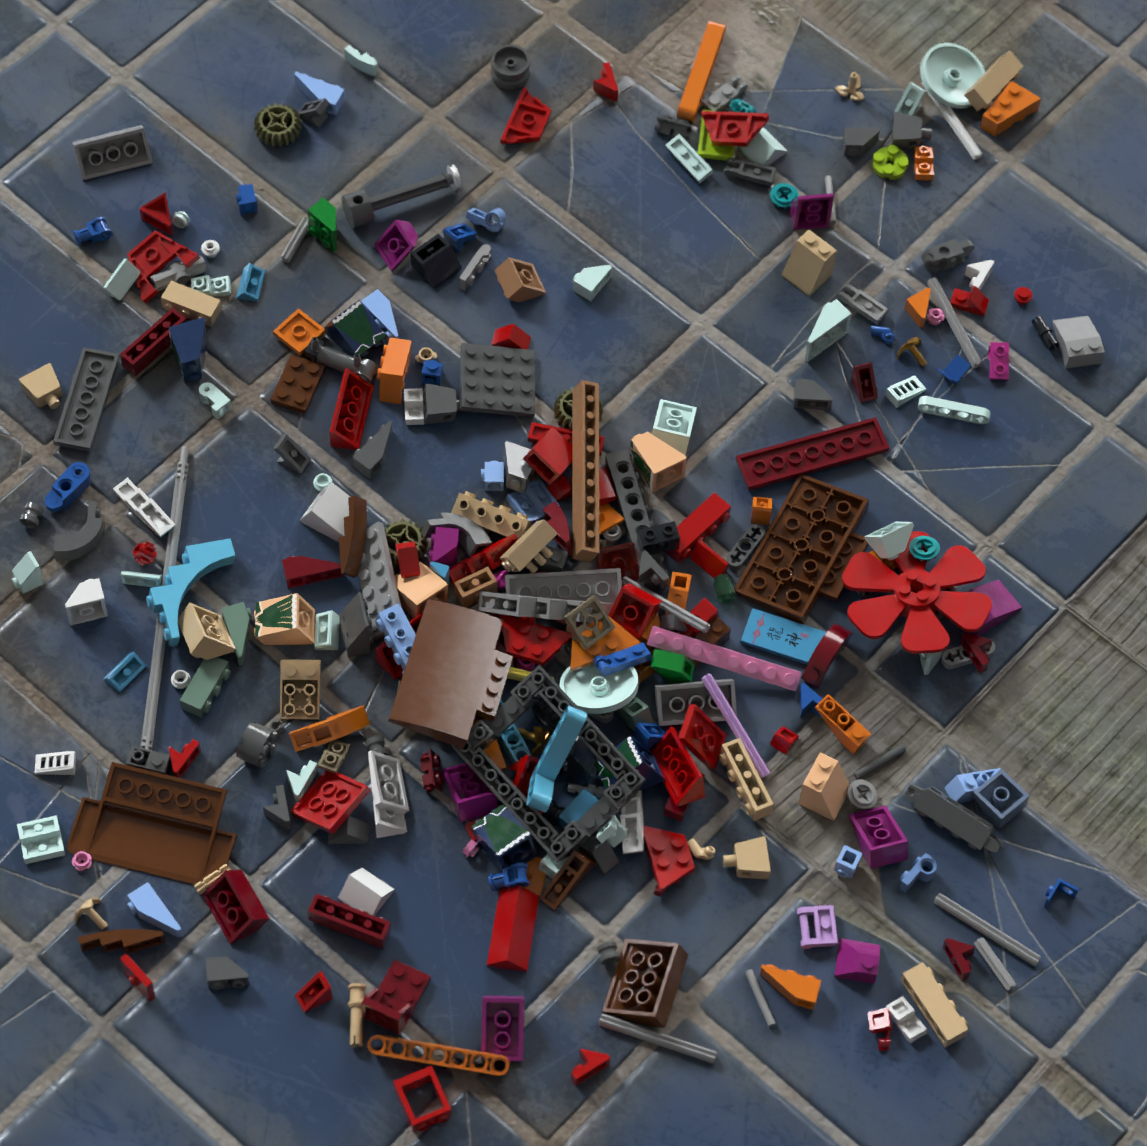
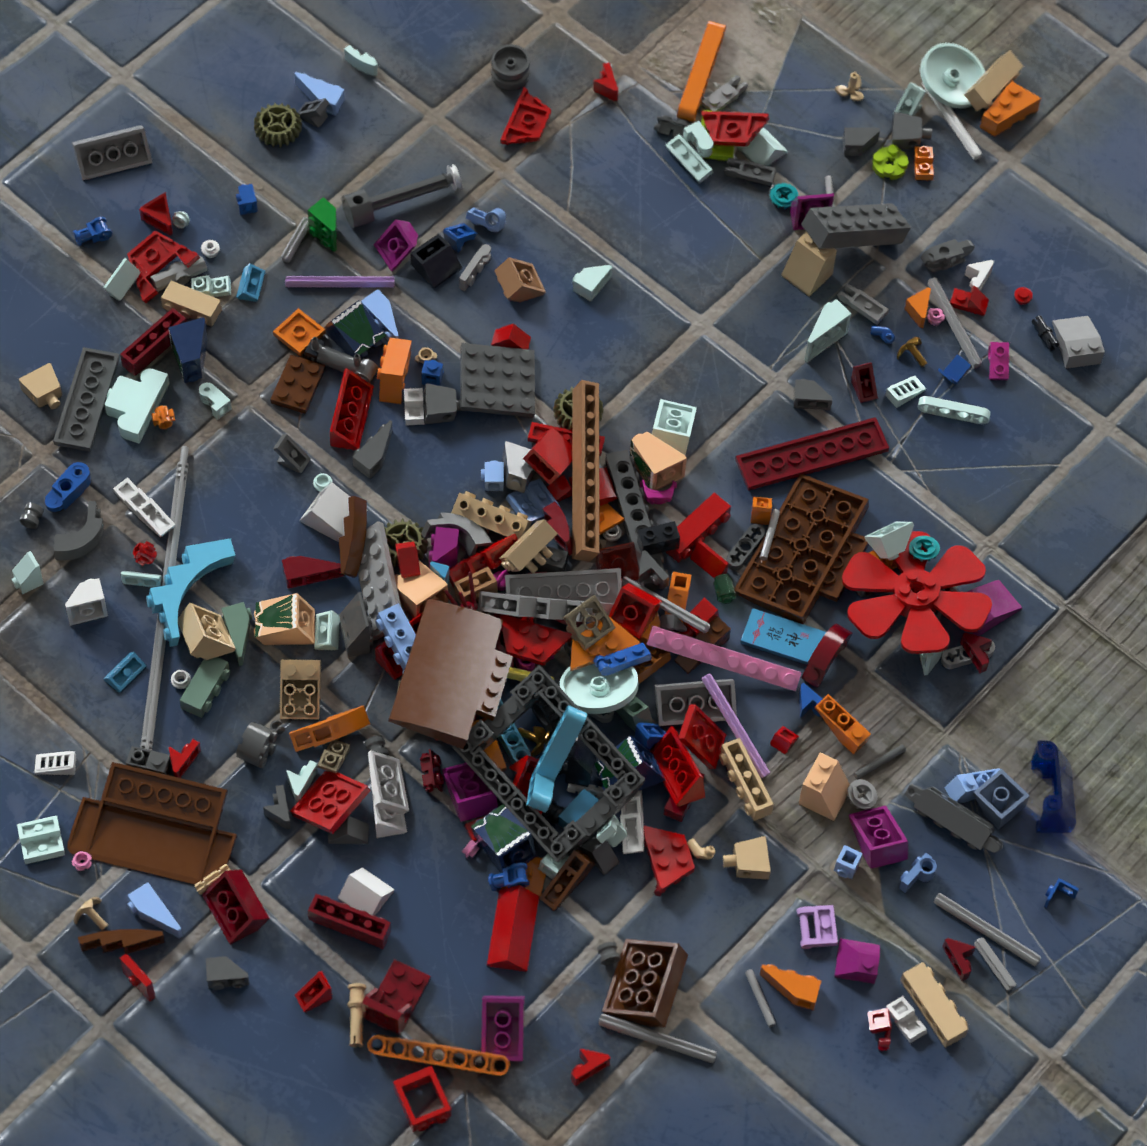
green slope [651,649,695,684] -> none
teal gear [730,99,757,113] -> none
none -> light aqua brick [105,369,169,444]
none -> orange gear [151,406,175,429]
none -> lavender axle [285,276,395,287]
none -> dark red plant [444,571,478,611]
none -> dark pink helmet [640,480,677,505]
none -> light aqua leg [683,121,713,158]
none -> light grey bar [760,509,780,560]
none -> dark grey brick [801,203,911,249]
none -> clear blue windscreen [1030,741,1076,833]

